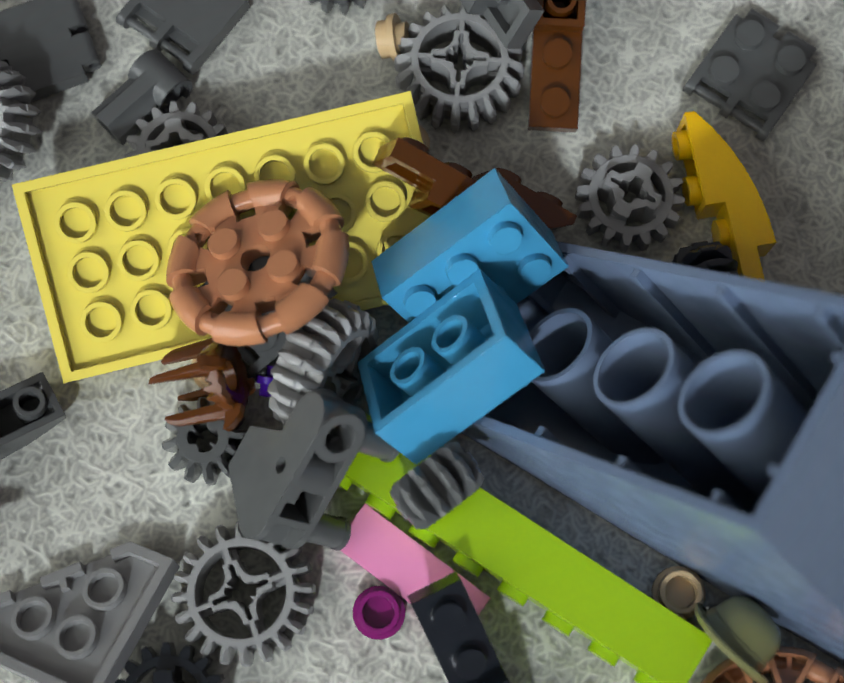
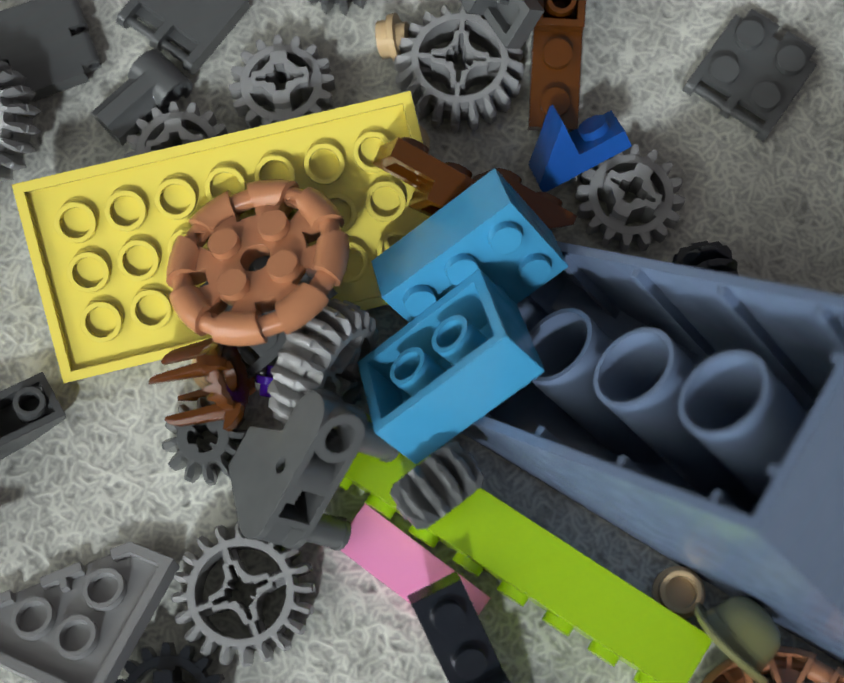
magenta plate [353,586,405,640] -> none
yellow slope [672,111,777,281] -> none
none -> light grey gear [229,34,335,129]
none -> blue slope [528,104,632,192]

